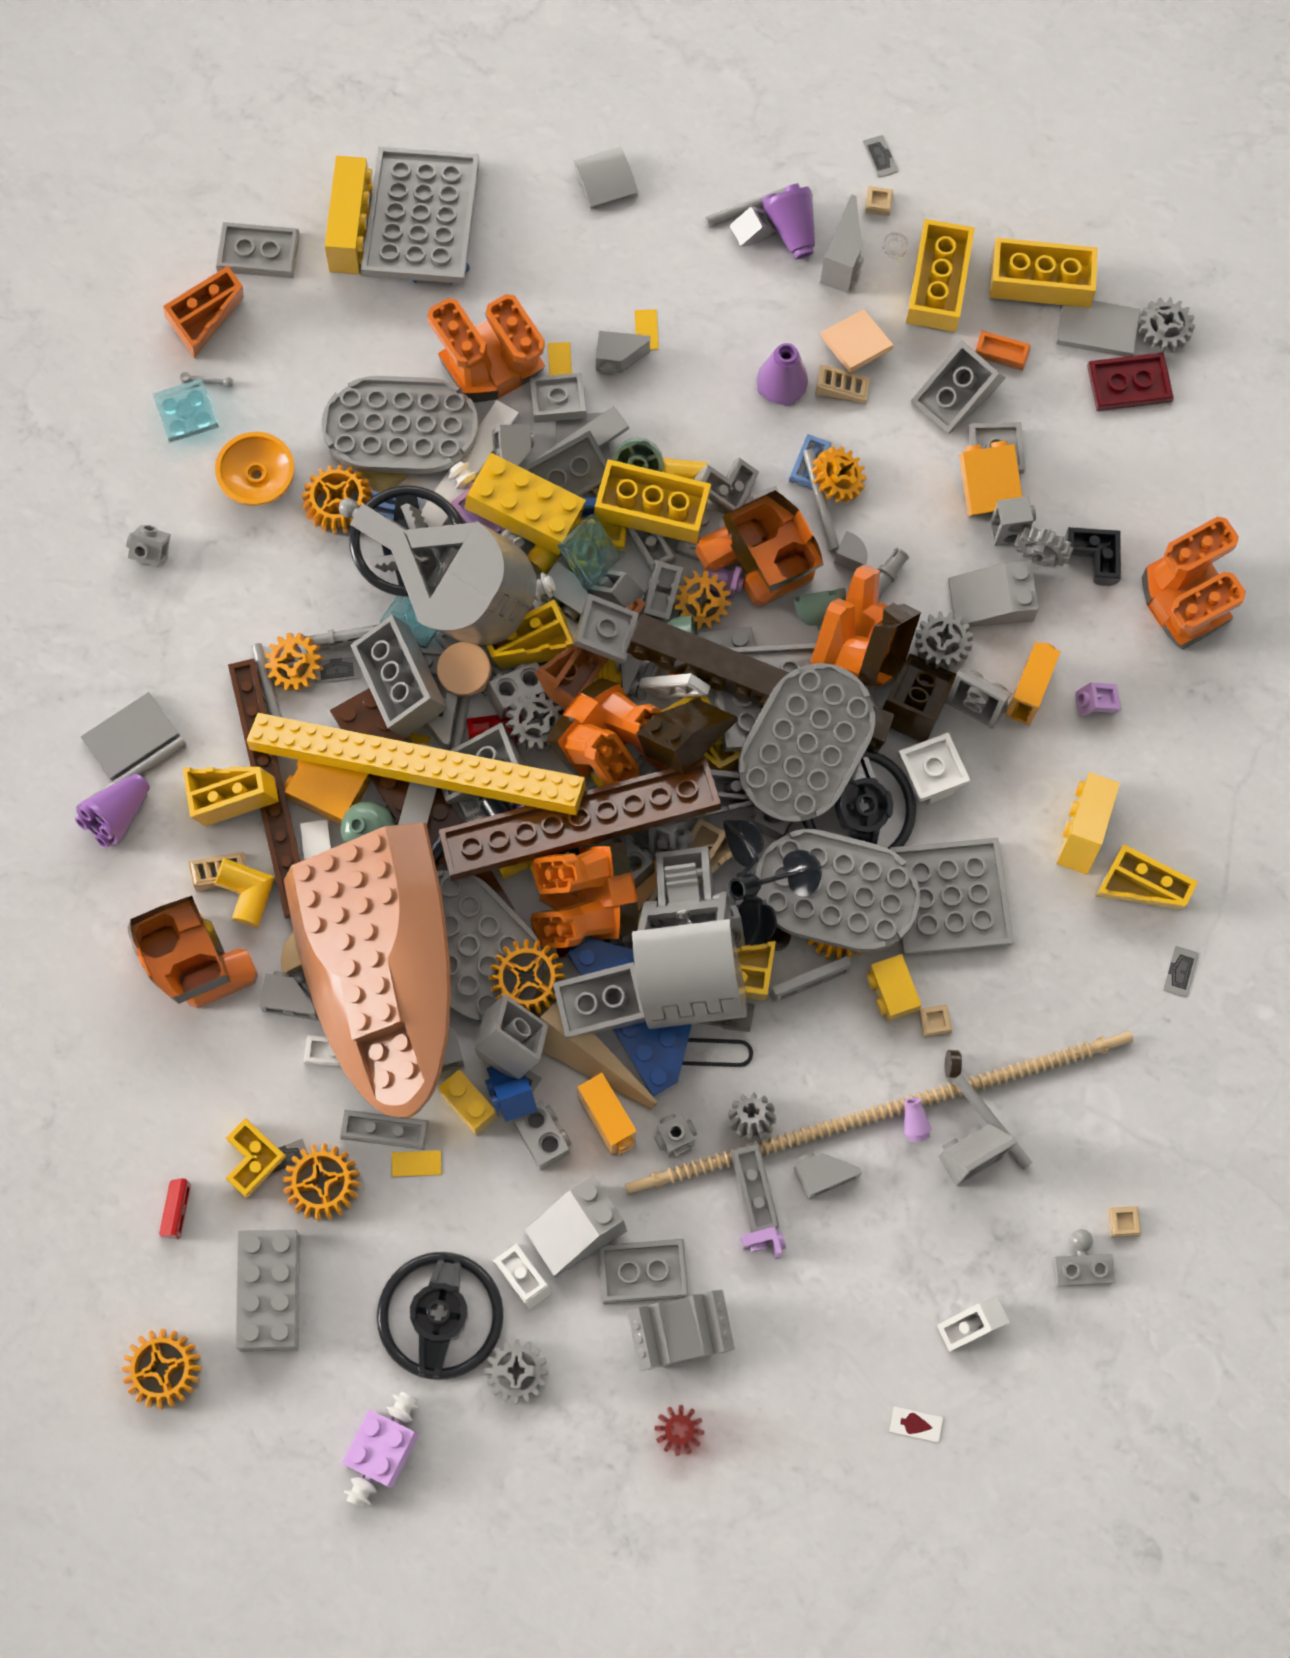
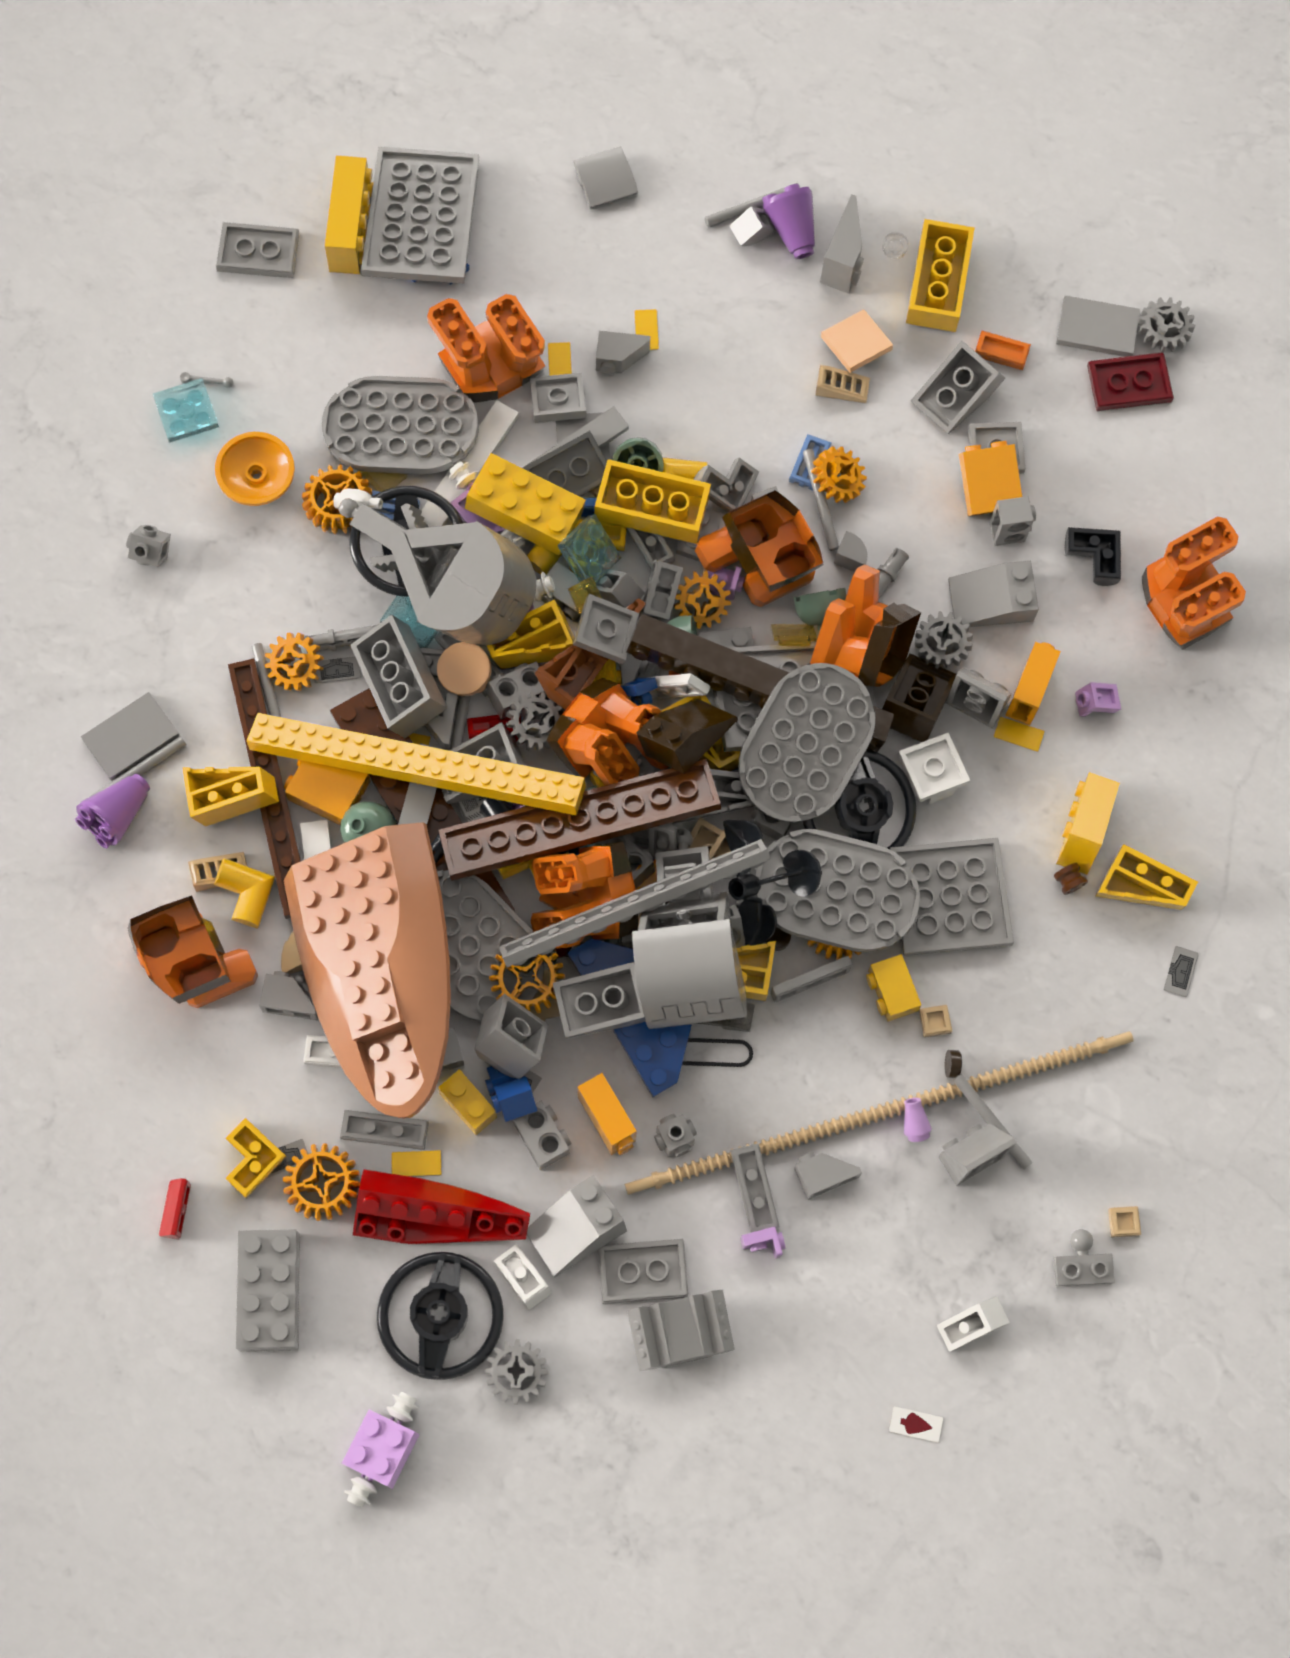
light orange gear [122,1329,202,1410] -> none
orange wedge [163,266,244,358] -> none
light grey slope [492,425,534,466] -> none
tan wedge [539,1001,658,1109] -> none
clear red gear [654,1405,704,1456] -> none
light grey gear [728,1092,777,1142] -> none
medium lavender cone [757,343,808,406] -> none
sticker [863,135,898,177] -> none
tan tile [865,186,893,216] -> none
yellow brick [989,237,1098,308] -> none
light grey gear [1014,527,1073,567] -> none
none -> white plant [334,489,383,509]
none -> red wedge [352,1169,530,1244]
none -> light grey plate [499,839,771,967]
none -> clear yellow tile [568,577,602,614]
none -> blue tile [621,677,658,706]
none -> clear yellow piece [771,624,817,646]
none -> yellow sticker [994,717,1044,752]
none -> reddish brown wheel [1054,862,1088,895]

